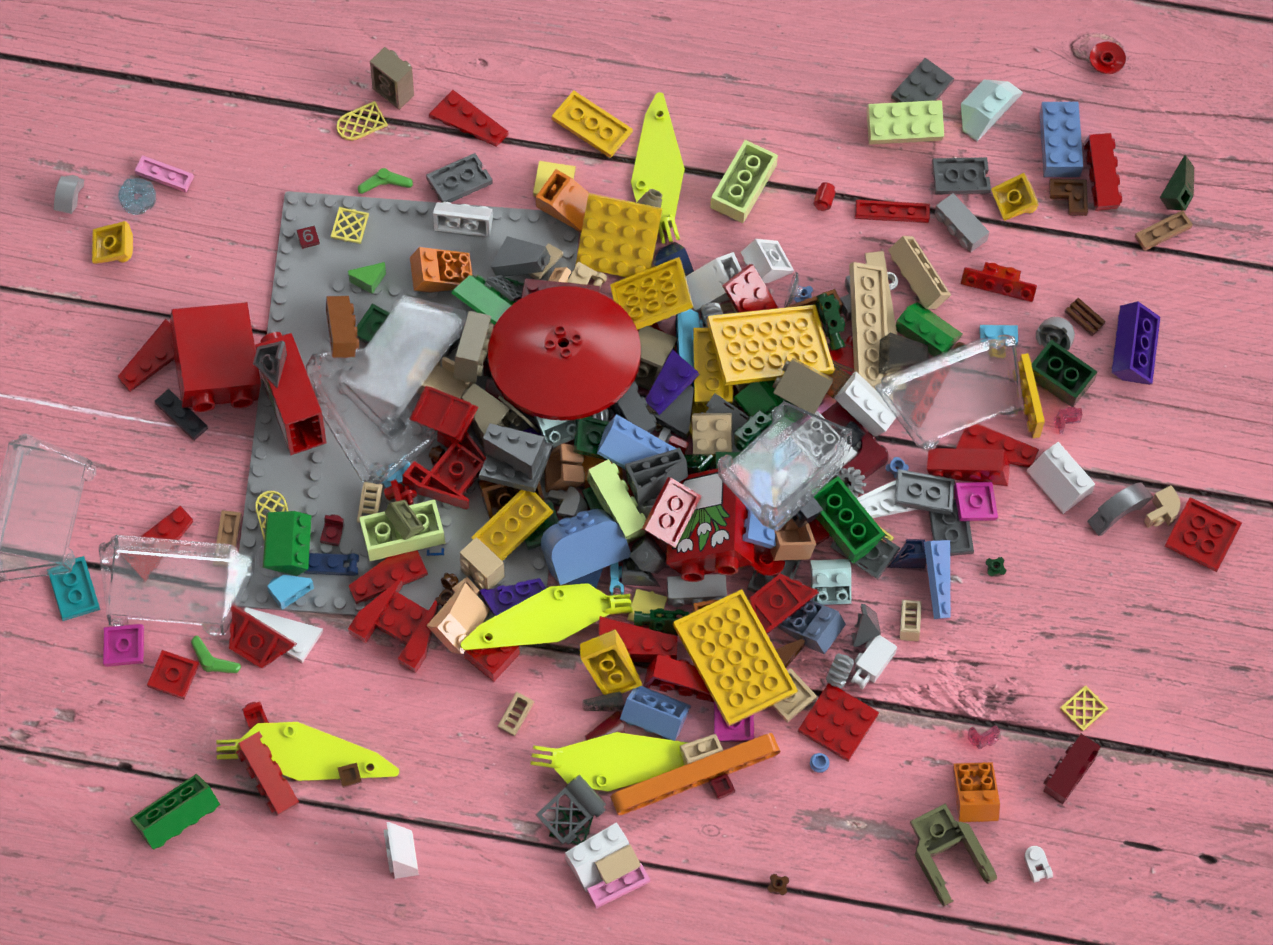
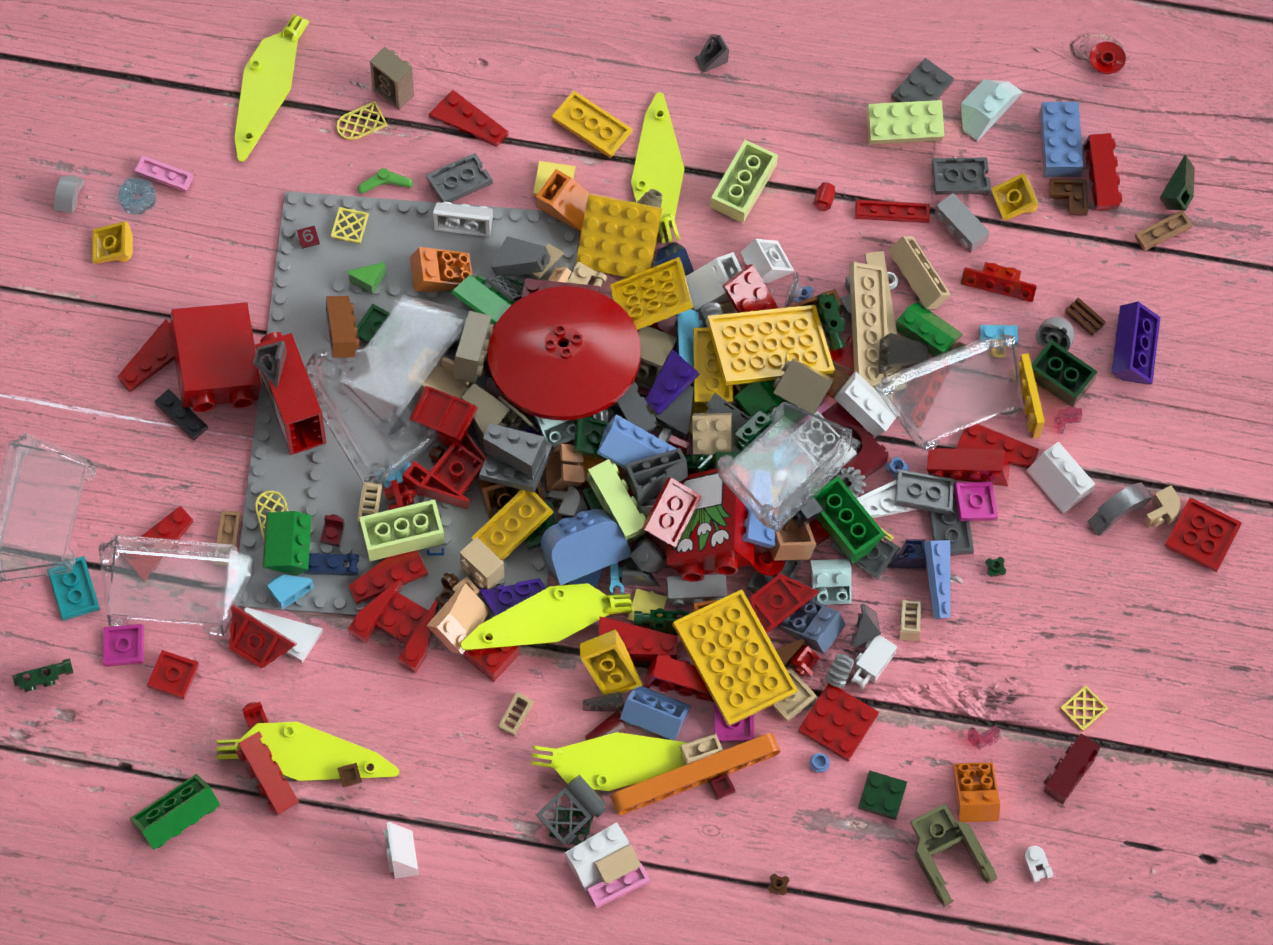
bright green piece [191,636,241,673] -> none
olive slope [385,500,425,540] -> none
black tile [840,421,866,448] -> none
none -> dark green brick [12,658,74,692]
none -> neon yellow wing [234,14,309,162]
none -> dark grey slope [695,34,729,72]
none -> red bracket [790,645,819,677]
none -> dark green plate [858,770,907,820]

